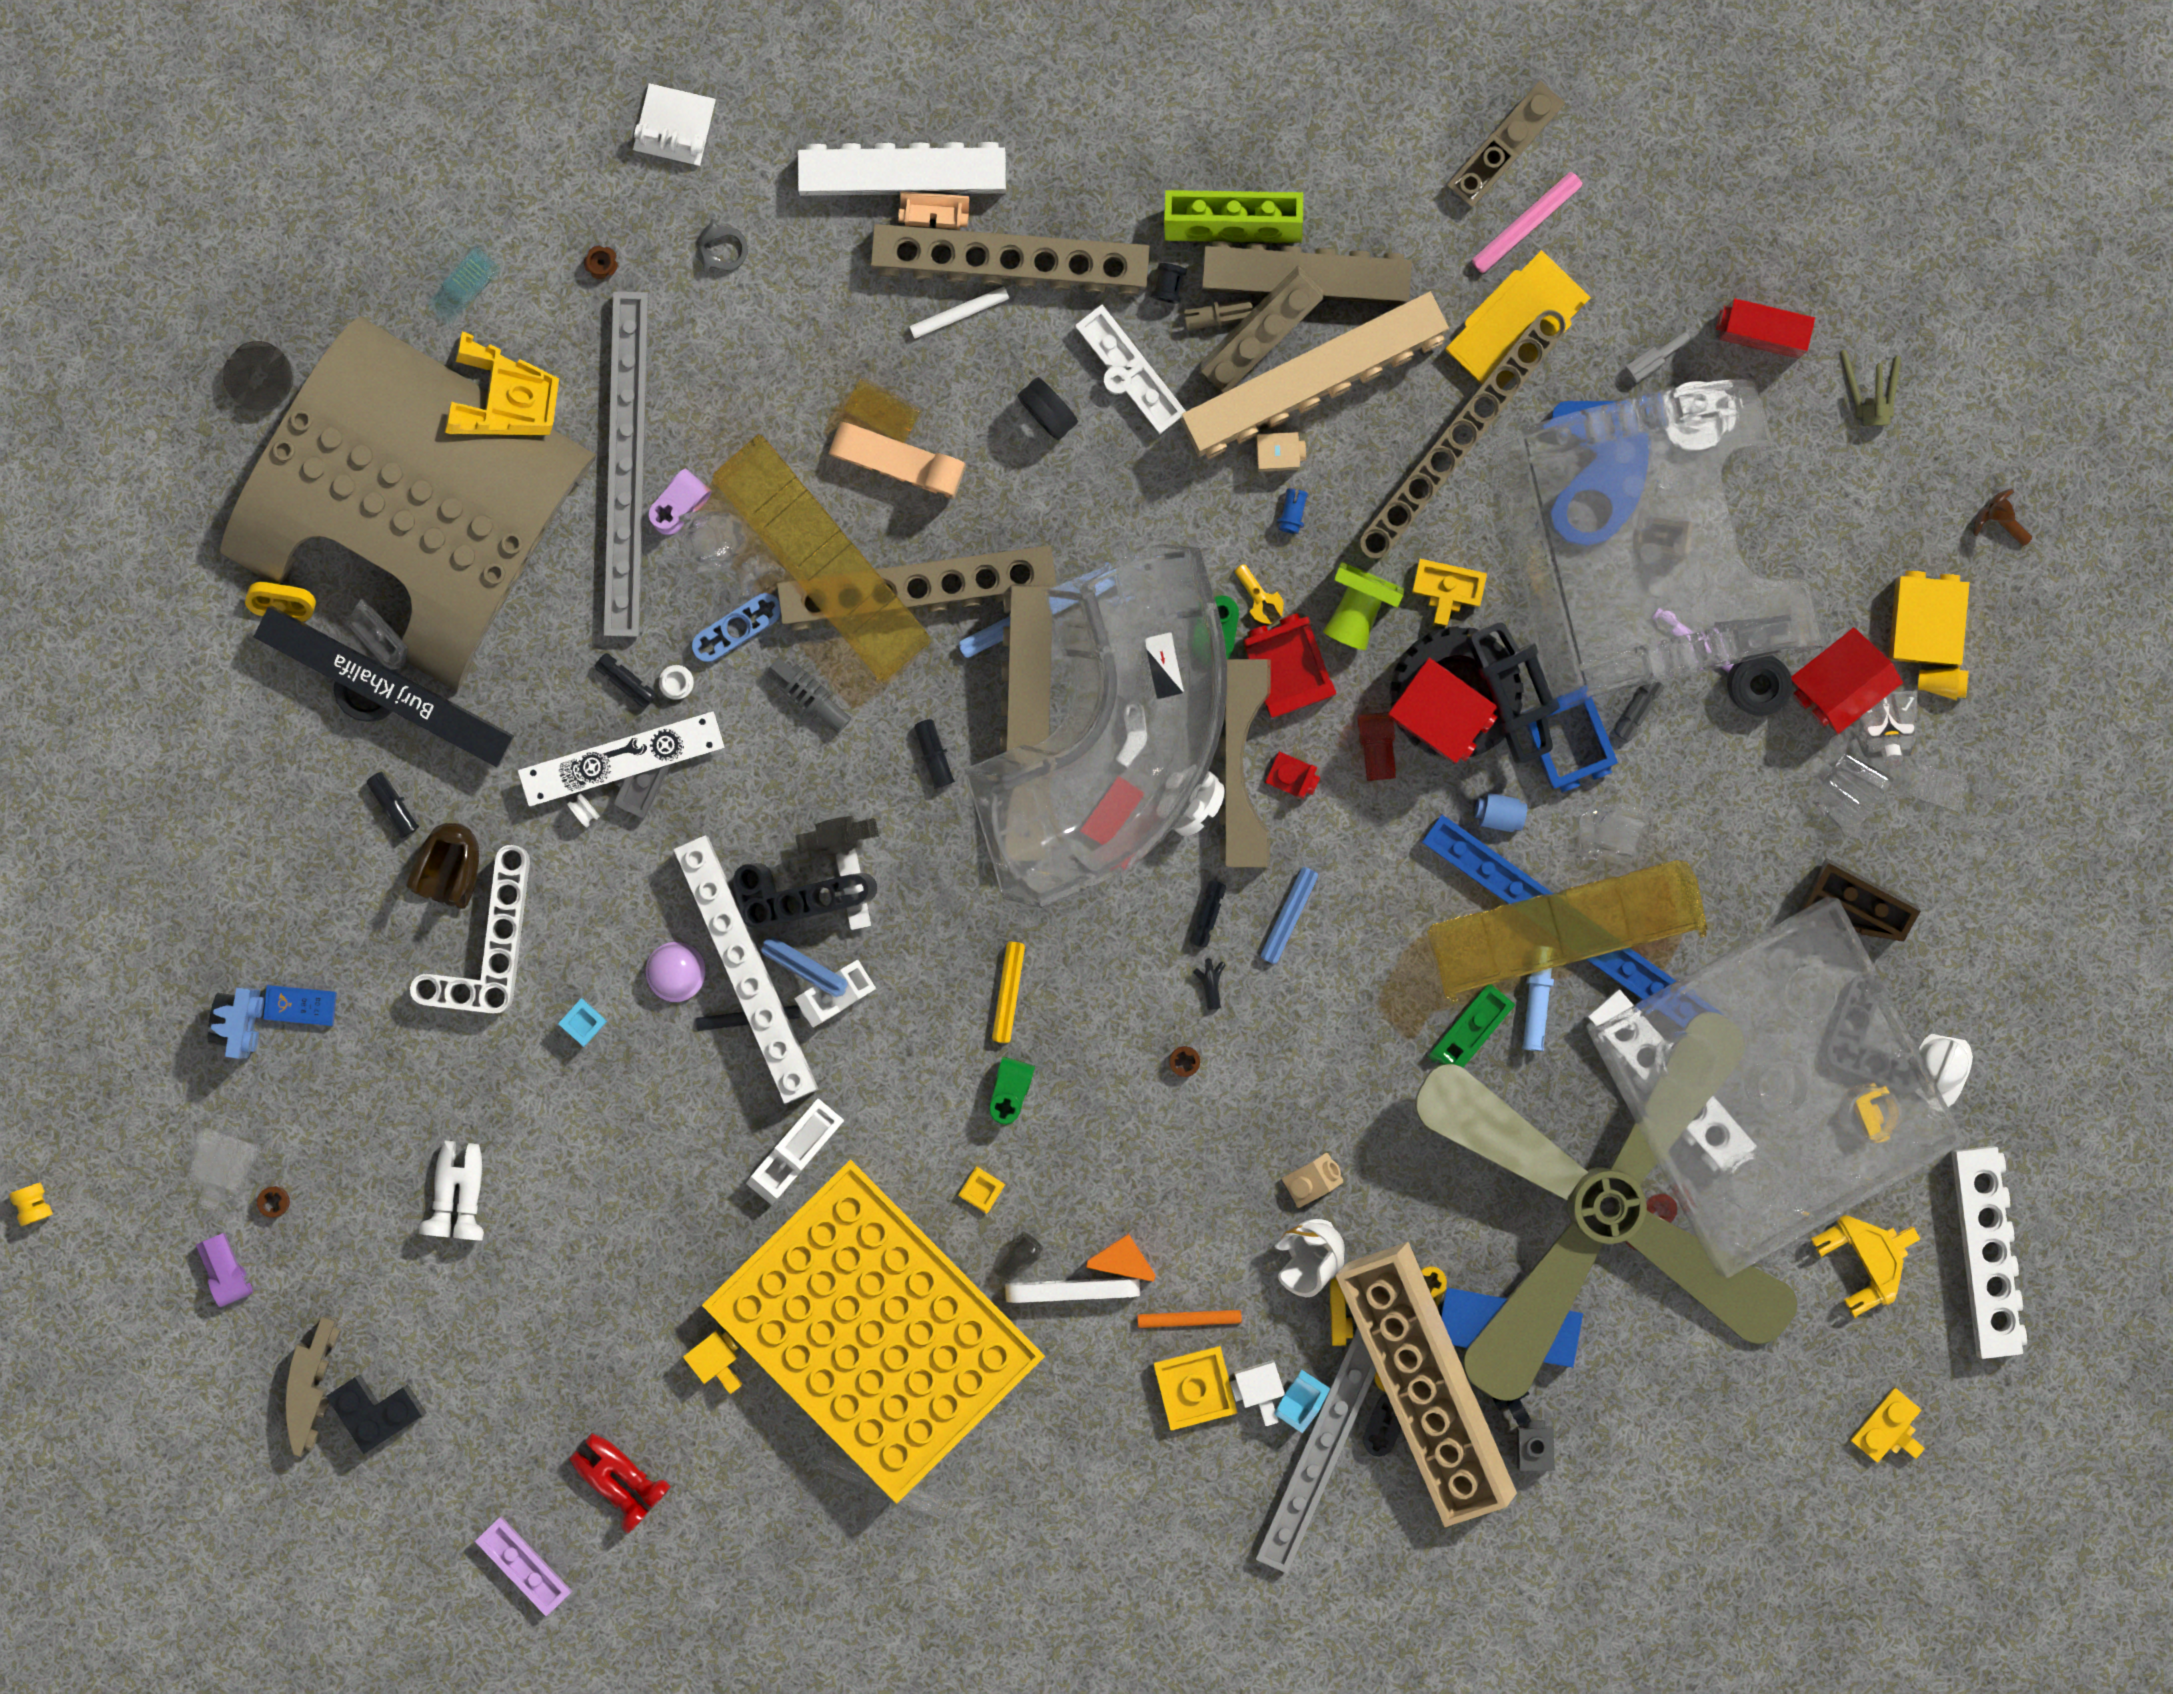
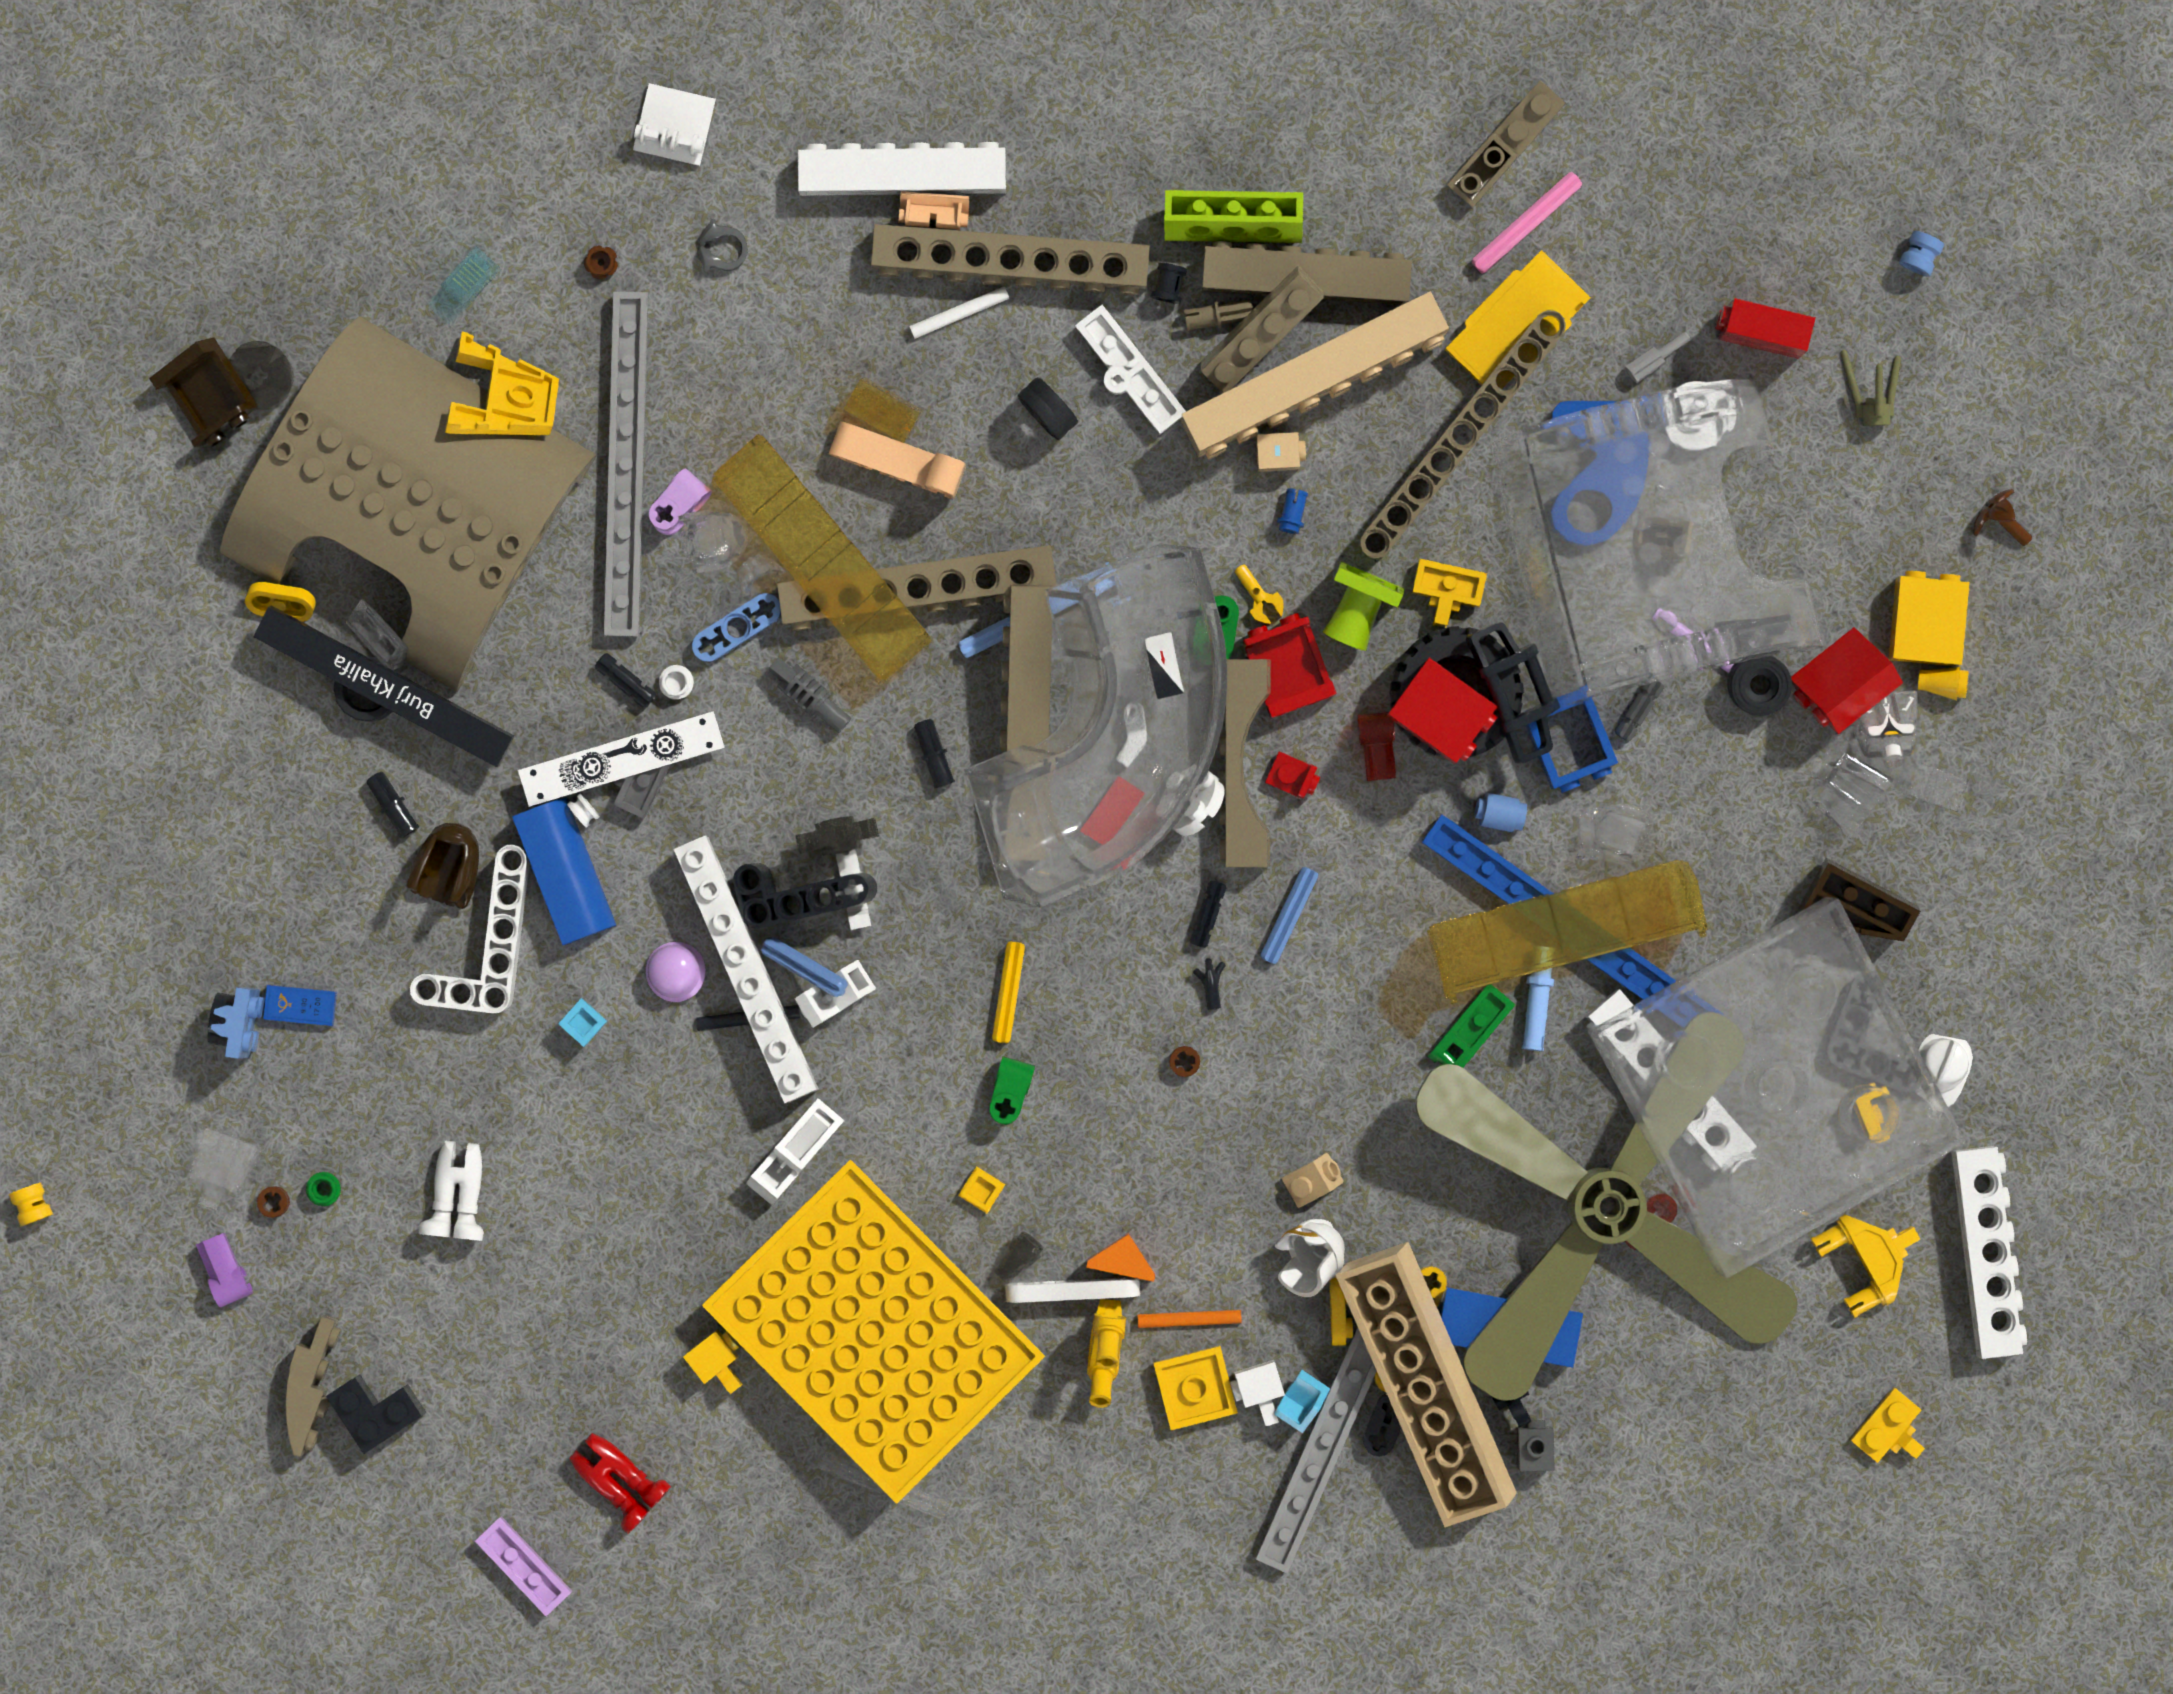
none -> dark brown panel [149,337,258,448]
none -> green plate [306,1172,341,1206]
none -> blue brick [512,797,616,946]
none -> yellow connector [1087,1299,1126,1408]
none -> medium blue wheel [1899,231,1945,277]

